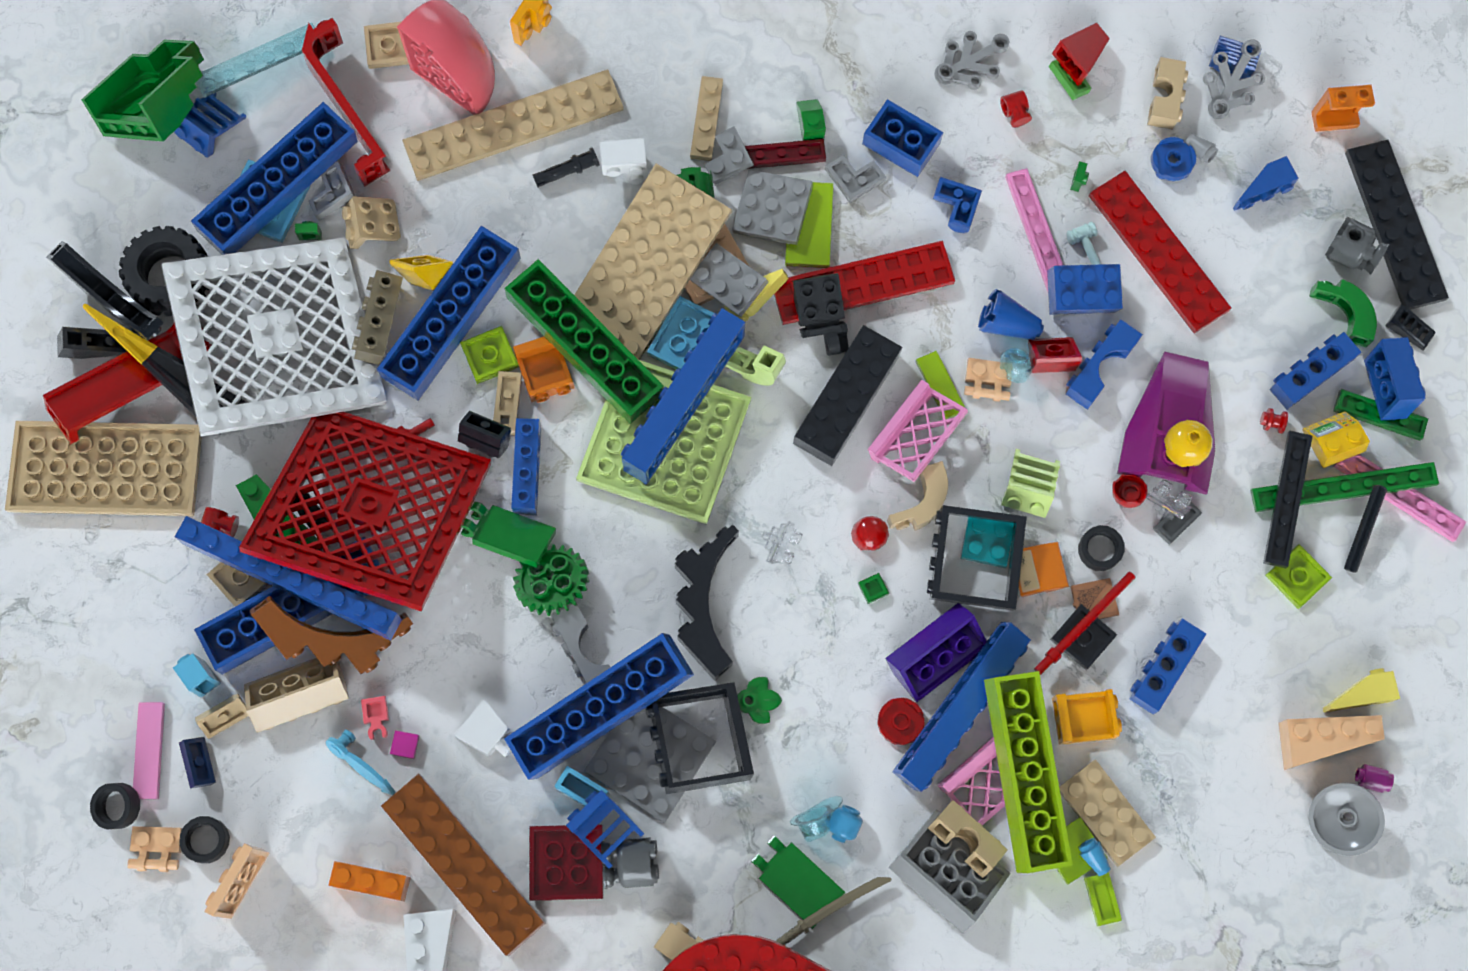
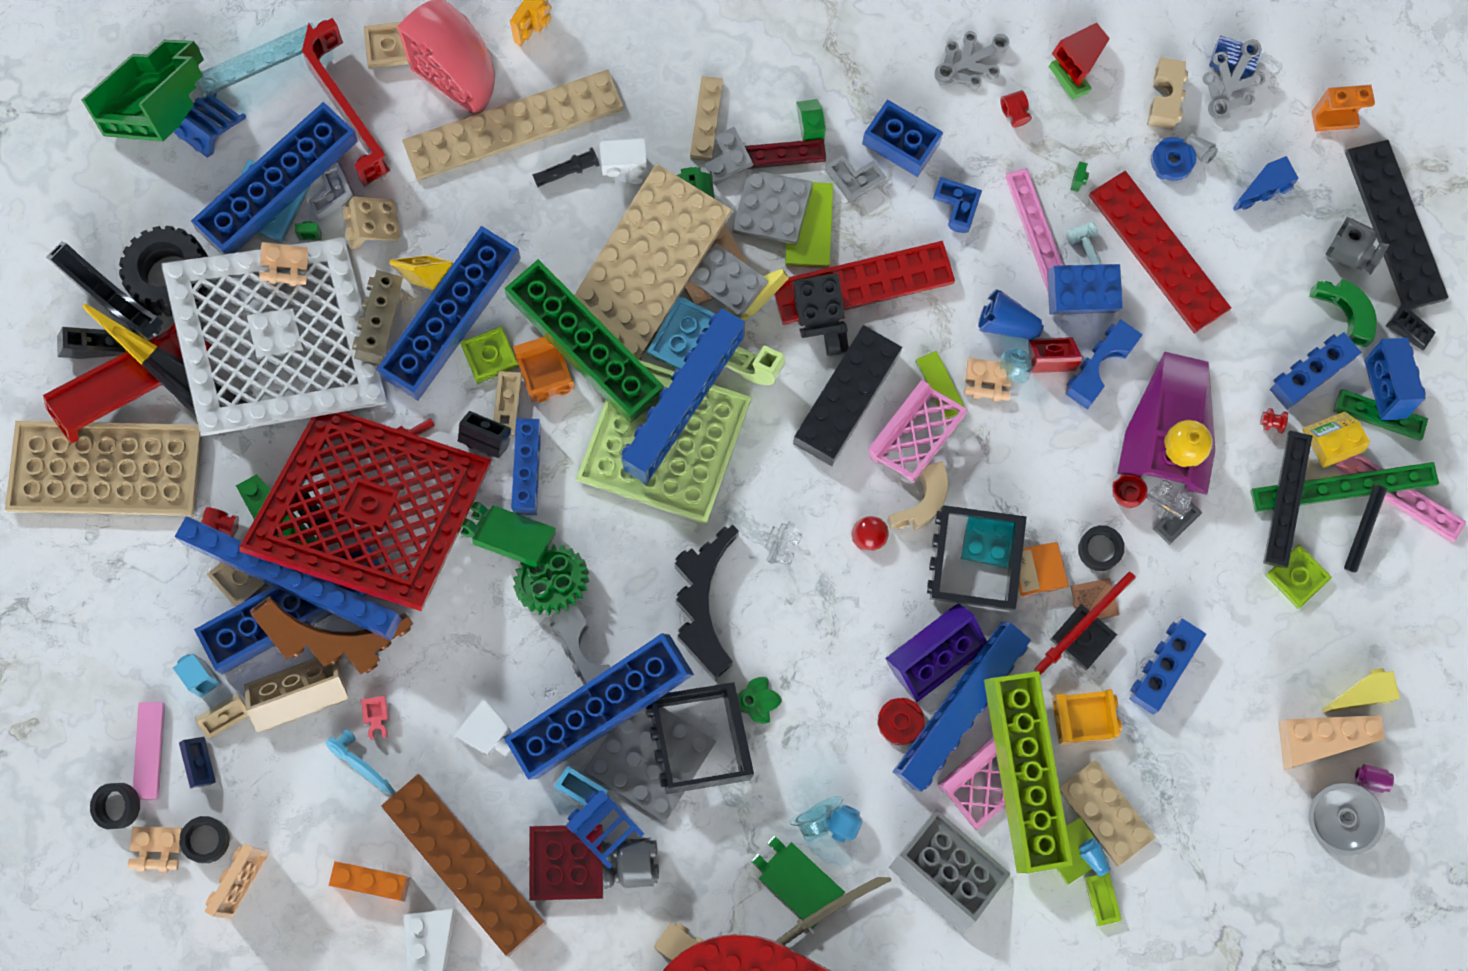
dark pink tile [390,730,420,759] -> none
green tile [858,573,889,604] -> none
tan arch [928,800,1008,878] -> none
yellowish green plate [1001,449,1060,518] -> none
none -> light nougat plate [259,242,308,286]

